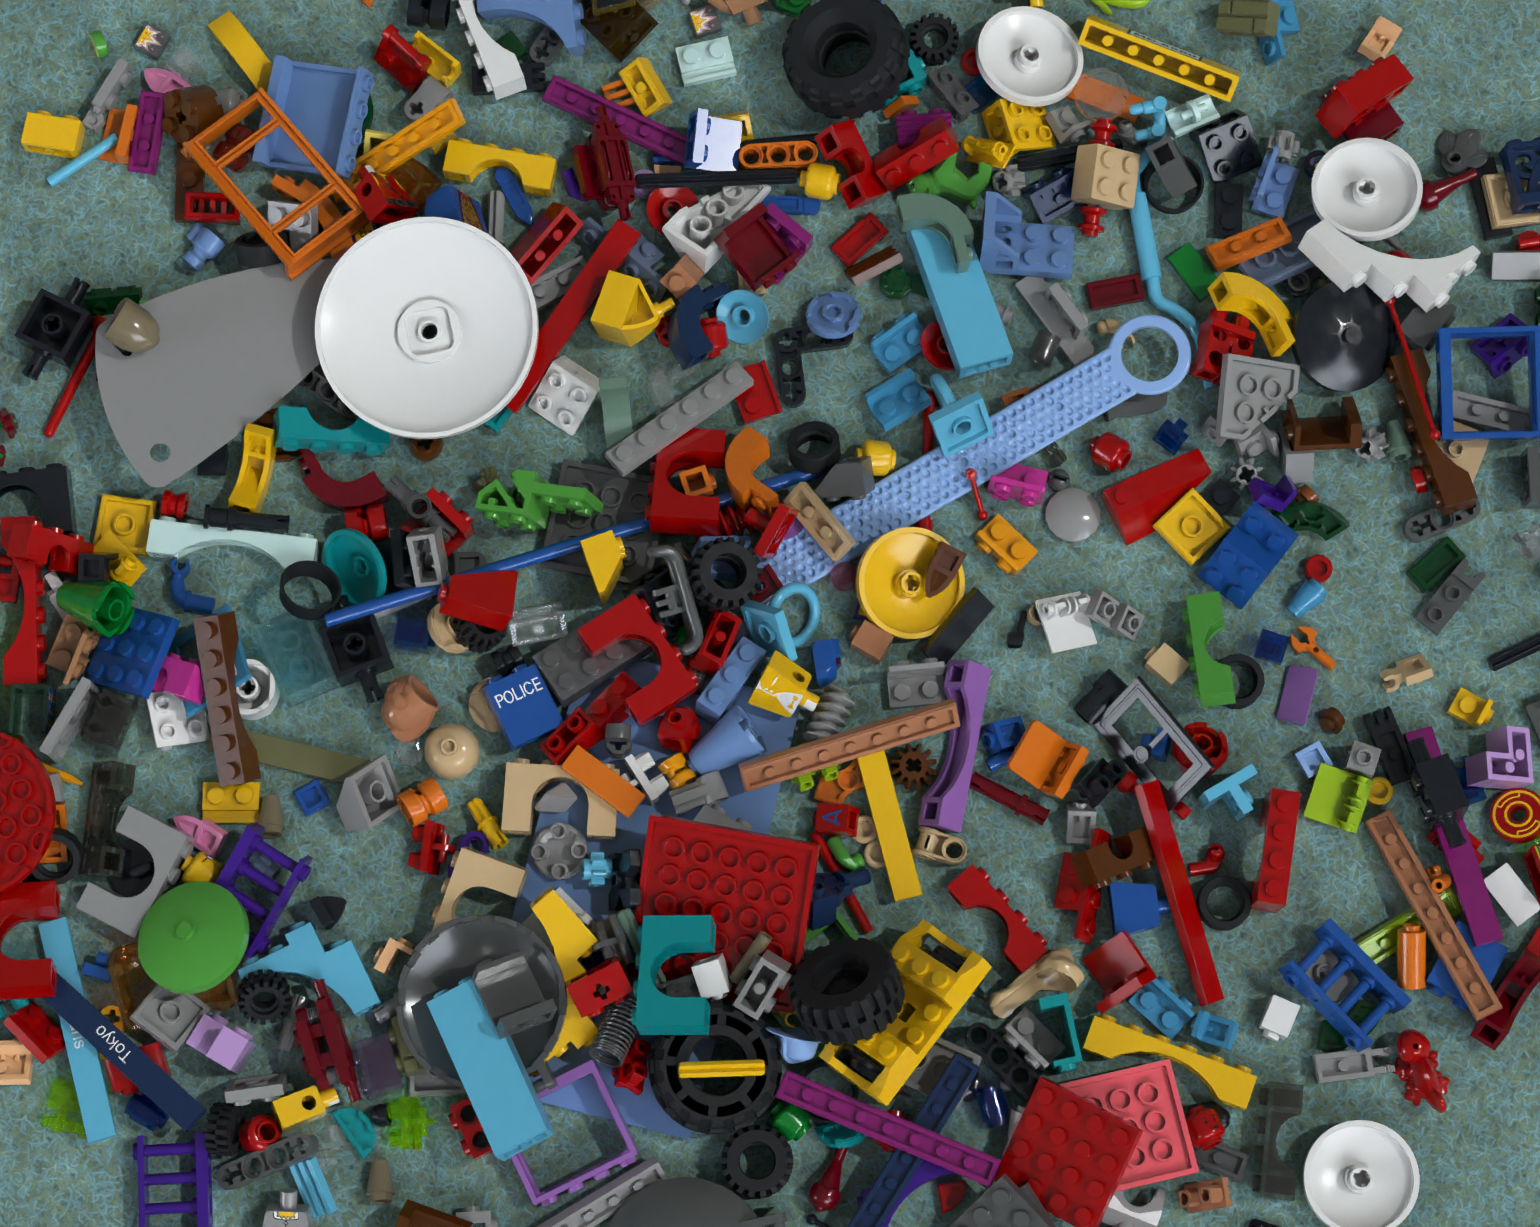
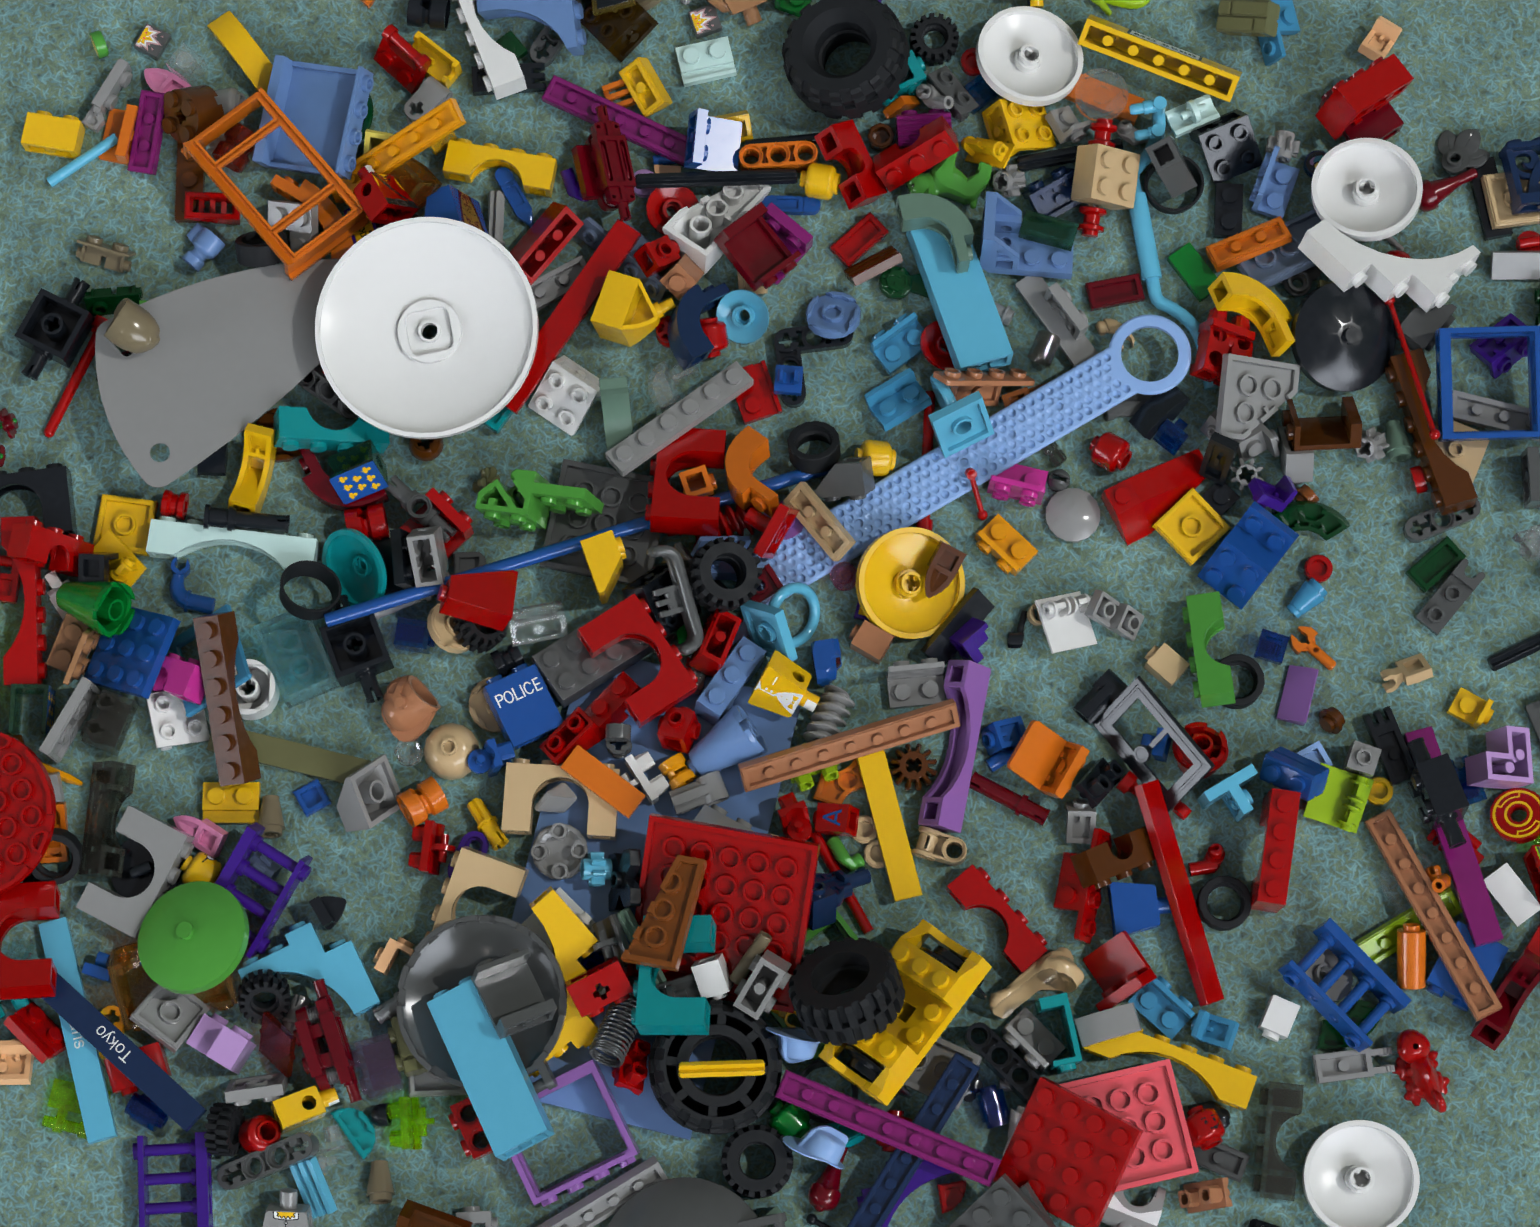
none -> dark tan hinge [76,235,136,273]
none -> clear red piece [259,1011,296,1077]
none -> piece [327,439,389,504]
none -> blue hips [467,738,515,778]
none -> dark orange wing [621,855,707,972]
none -> red brick [633,235,681,278]
none -> blue tile [774,365,803,396]
none -> red hips [778,792,812,841]
none -> light blue piece [783,1125,848,1170]
none -> reddish brown tile [867,123,895,152]
none -> light grey arm [916,84,954,109]
none -> nougat bracket [933,368,1035,406]
none -> dark purple panel [949,617,988,663]
none -> clear green tile [1018,210,1079,251]
none -> light grey slope [1074,1002,1142,1047]
none -> black slope [1128,386,1190,440]
none -> black plate [1198,431,1240,486]
none -> blue brick [1259,746,1329,801]

